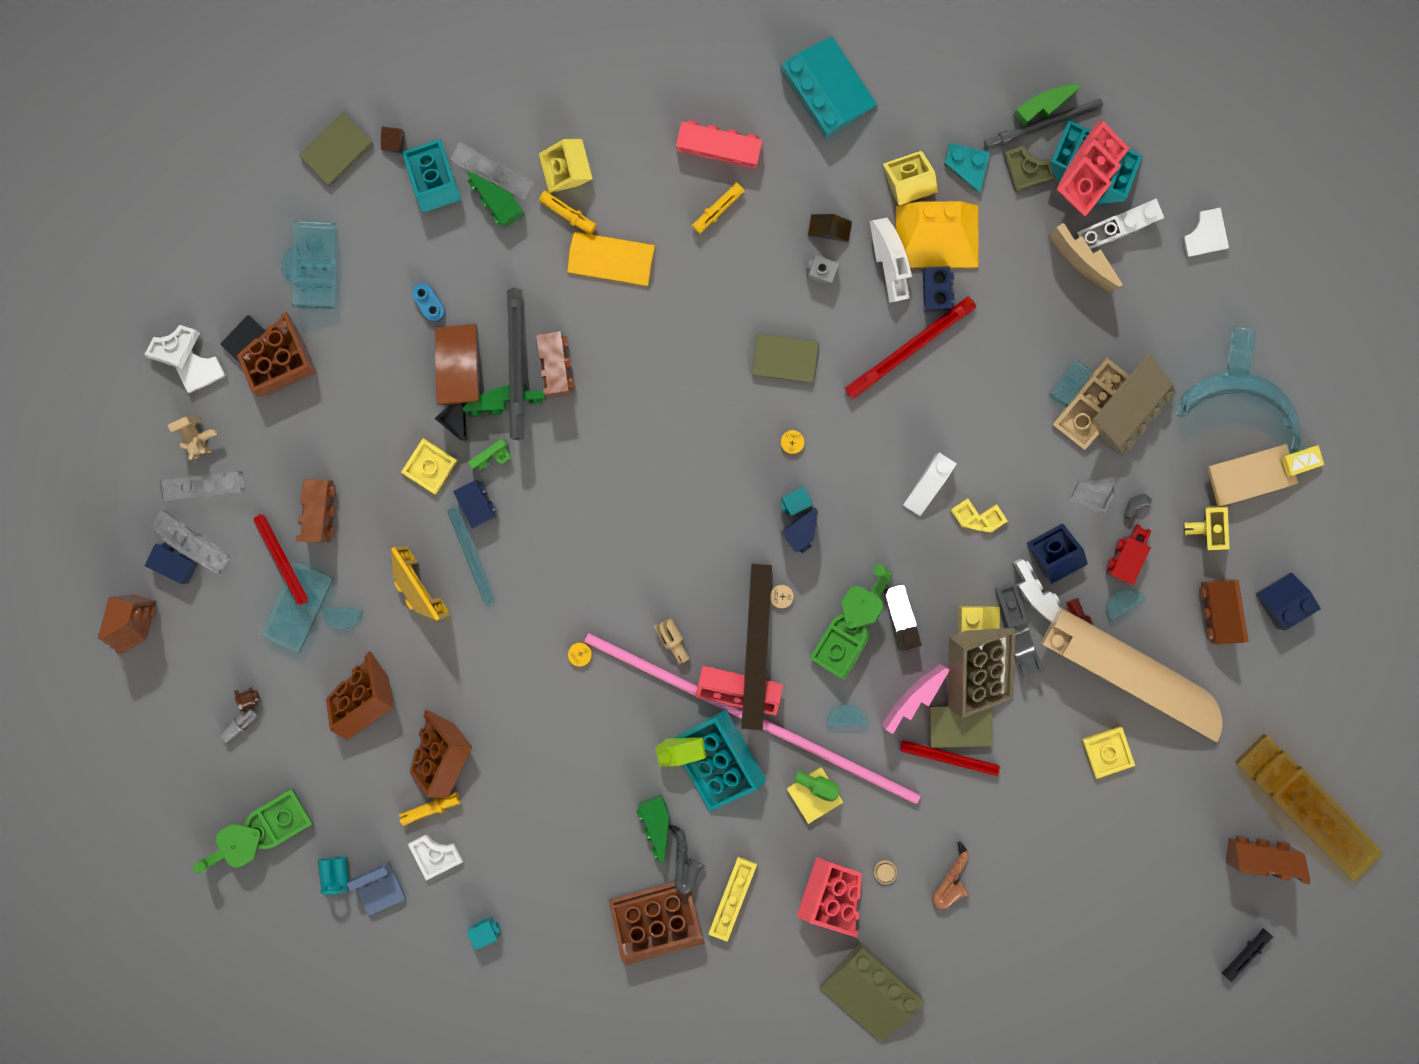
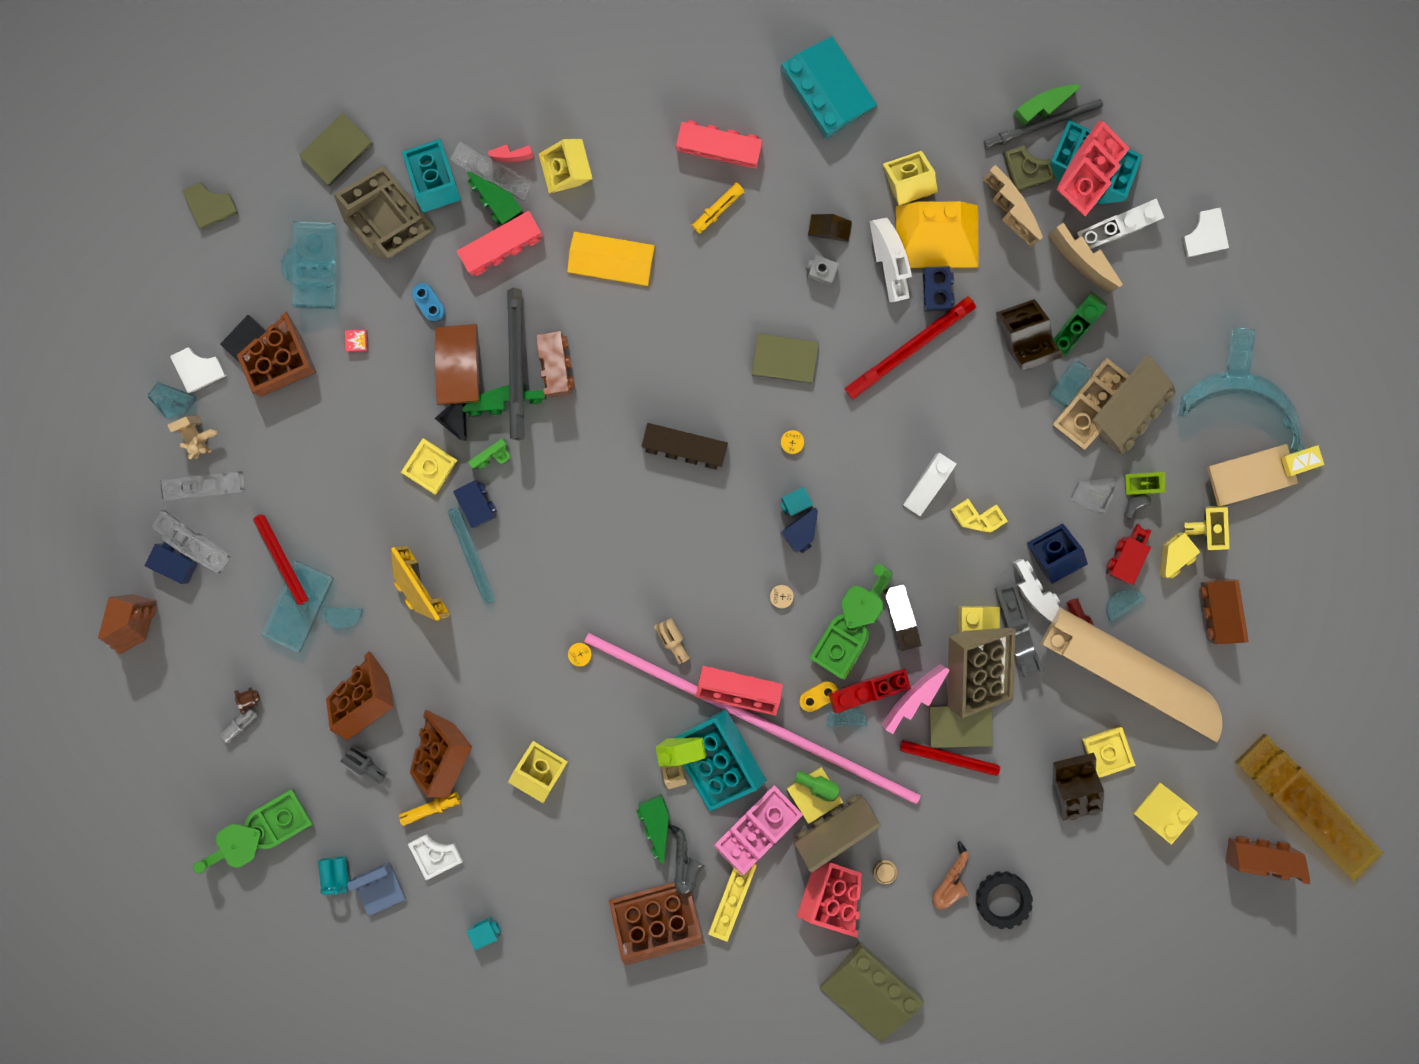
white tile [144,325,200,369] -> none
dark orange wedge [296,479,336,542] -> none
reddish brown slope [381,126,405,153] -> none
yellow pin [538,190,597,235] -> none
dark brown tile [741,564,772,730] -> none
teal wing [944,143,990,193] -> none
black pin [1222,928,1274,982] -> none
dark blue slope [1256,573,1321,631] -> none
none -> clear light blue slope [148,382,196,419]
none -> olive tile [182,182,238,229]
none -> dark tan slope [334,166,436,260]
none -> dark grey arm [340,745,387,784]
none -> tile [345,330,368,352]
none -> coral brick [457,211,543,276]
none -> coral slope [488,144,535,162]
none -> light yellow slope [508,741,568,803]
none -> dark brown brick [641,423,728,470]
none -> tan slope [661,765,687,789]
none -> bright pink slope [714,785,803,876]
none -> dark tan slope [794,794,881,873]
none -> yellow plate [799,681,838,712]
none -> red slope [828,669,911,713]
none -> black tyre [976,871,1033,929]
none -> tan slope [983,164,1043,247]
none -> dark brown bracket [996,299,1062,371]
none -> green slope [1053,291,1107,357]
none -> dark brown bracket [1053,753,1104,821]
none -> lime slope [1125,472,1166,495]
none -> light yellow slope [1133,782,1198,845]
none -> light yellow slope [1160,533,1200,578]

